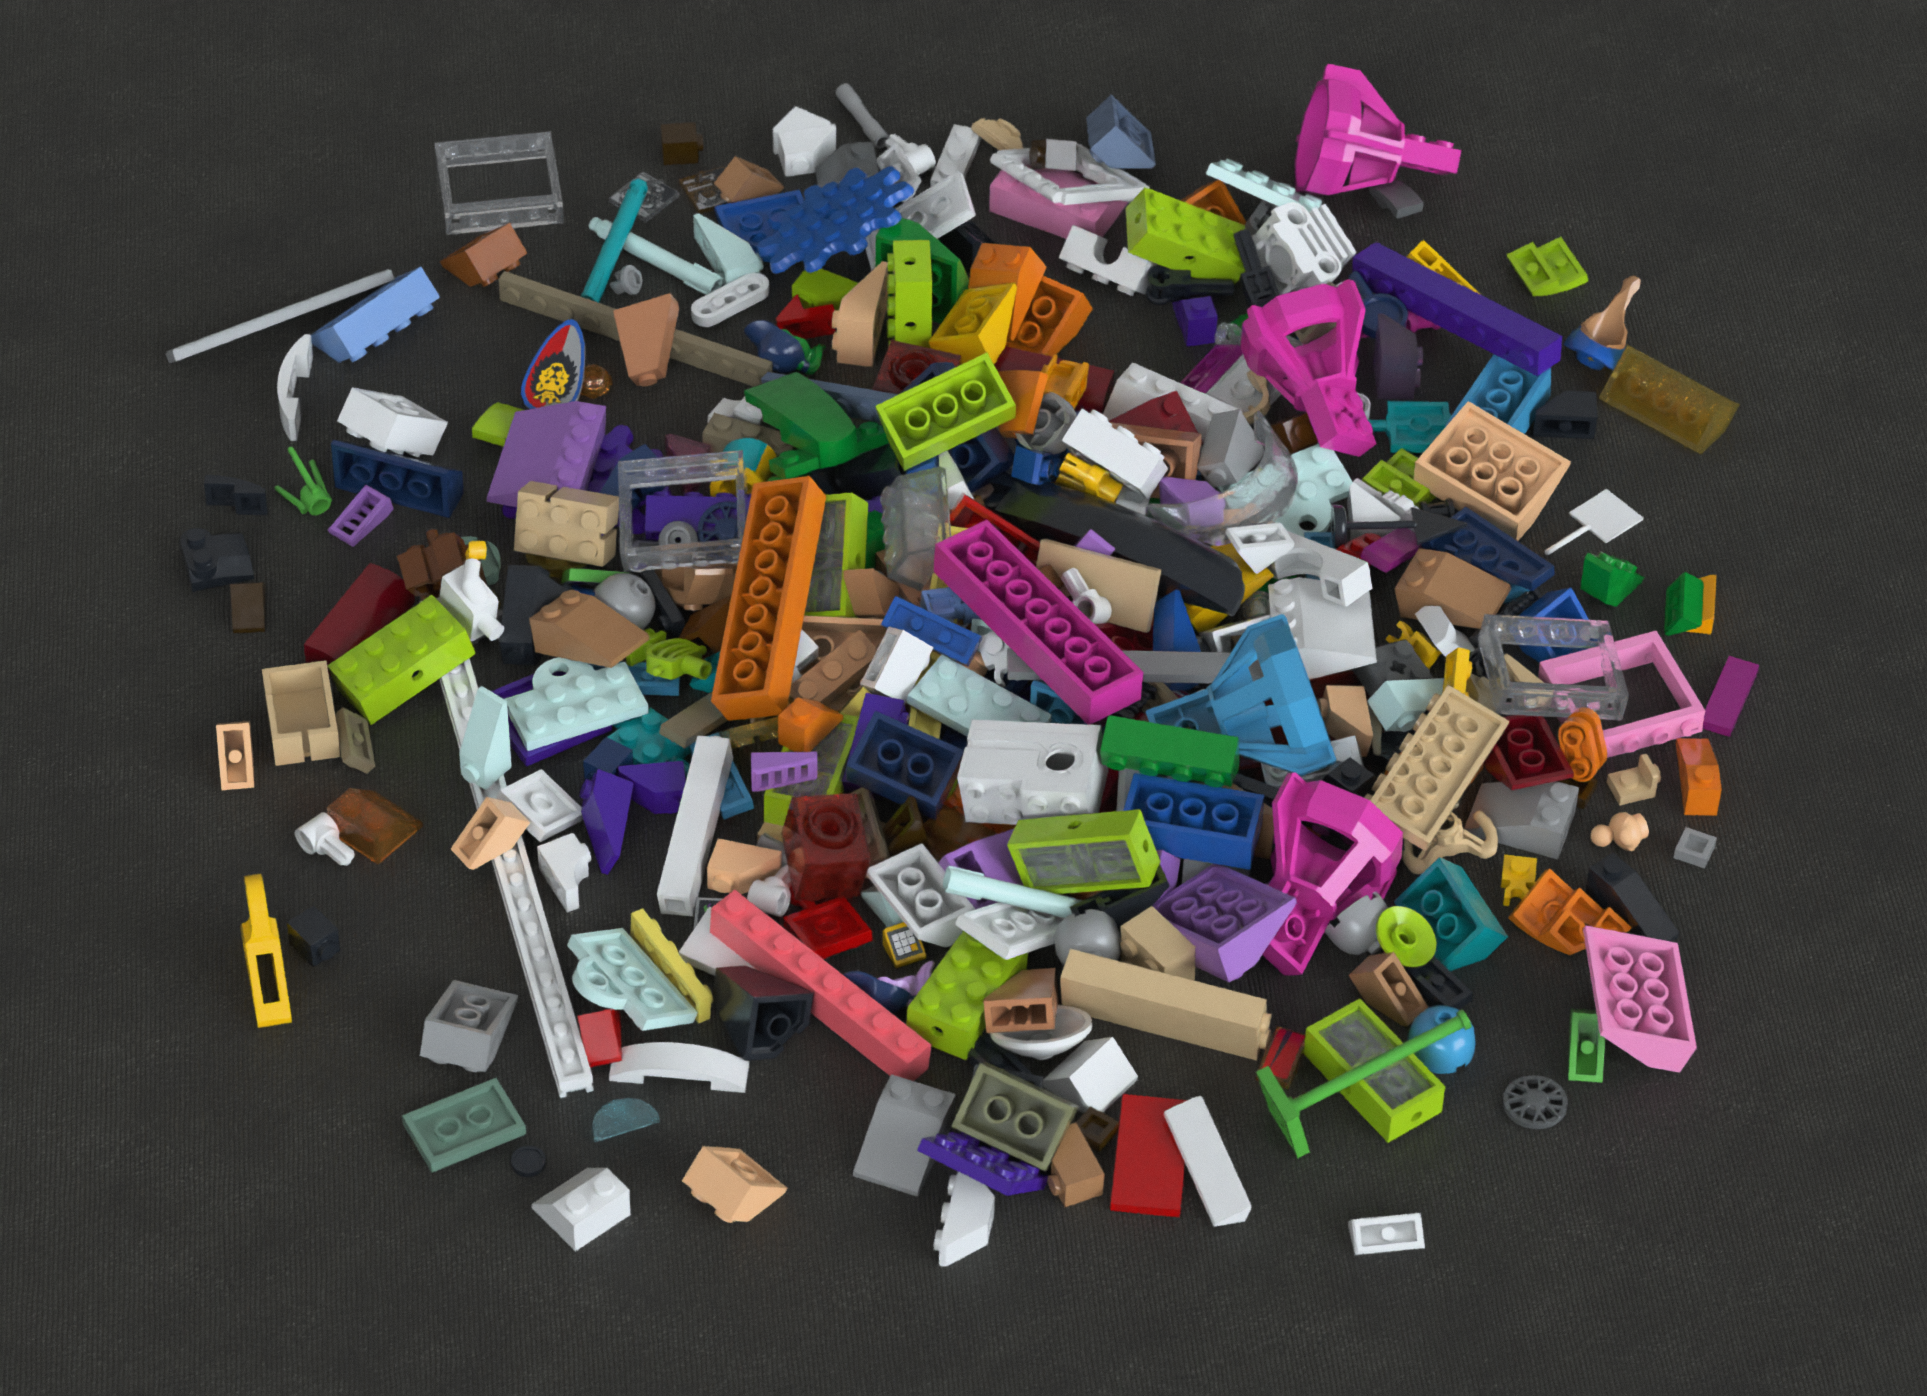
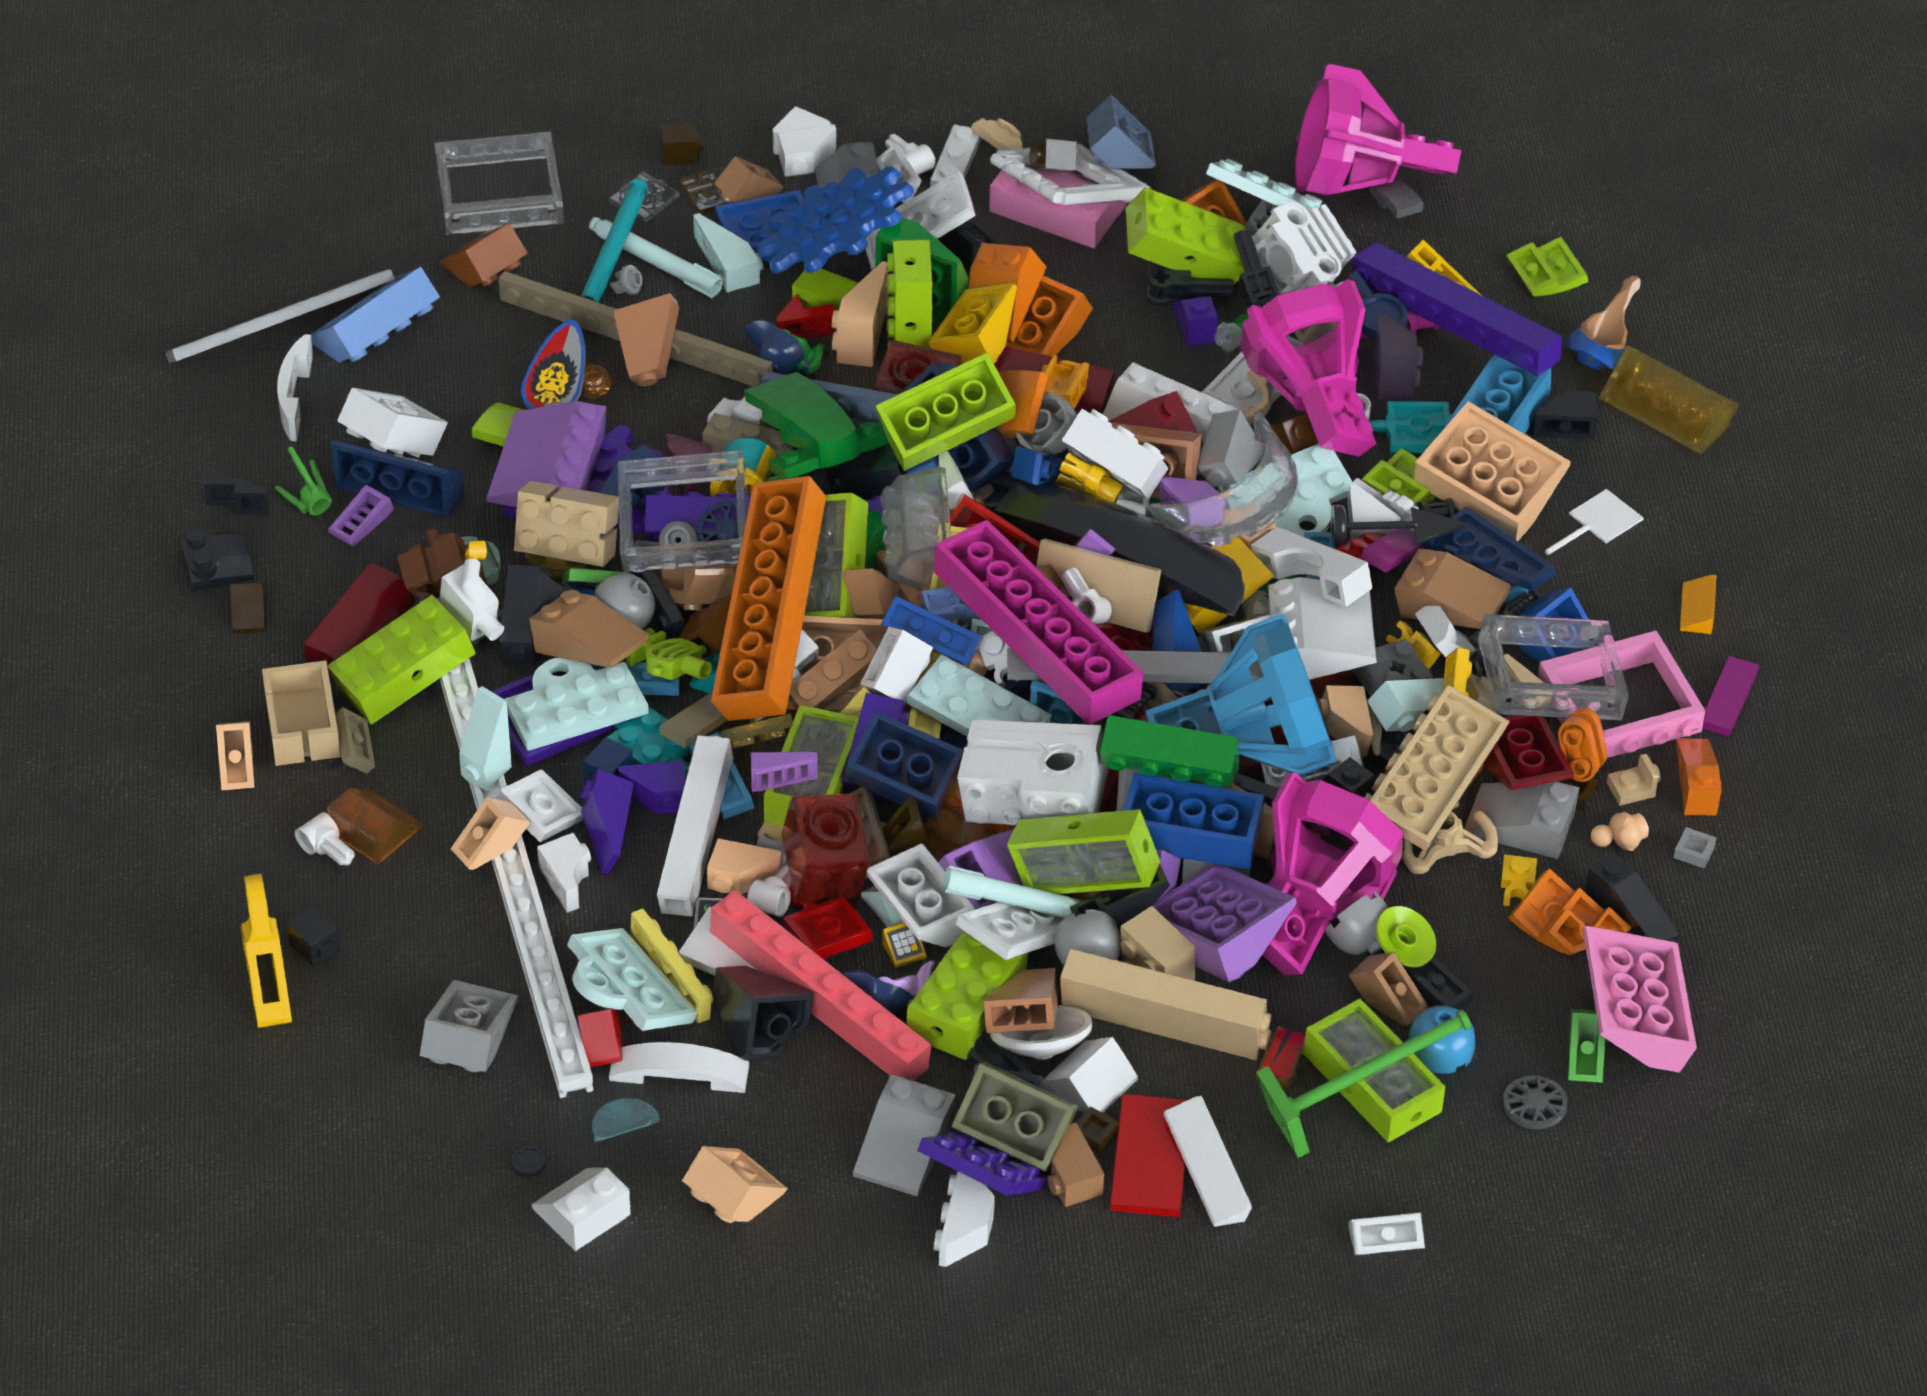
sand green plate [402,1078,526,1172] -> none
white plate [691,273,769,327] -> none
orange slope [778,697,843,752] -> none
light grey piece [836,83,889,149] -> none
white arch [1059,225,1158,296] -> none
magenta tile [1180,345,1243,394] -> none
white slope [1225,523,1295,574] -> none
teal slope [1394,857,1508,971] -> none
green slope [1580,552,1645,607] -> none
green slope [1664,572,1704,636] -> none

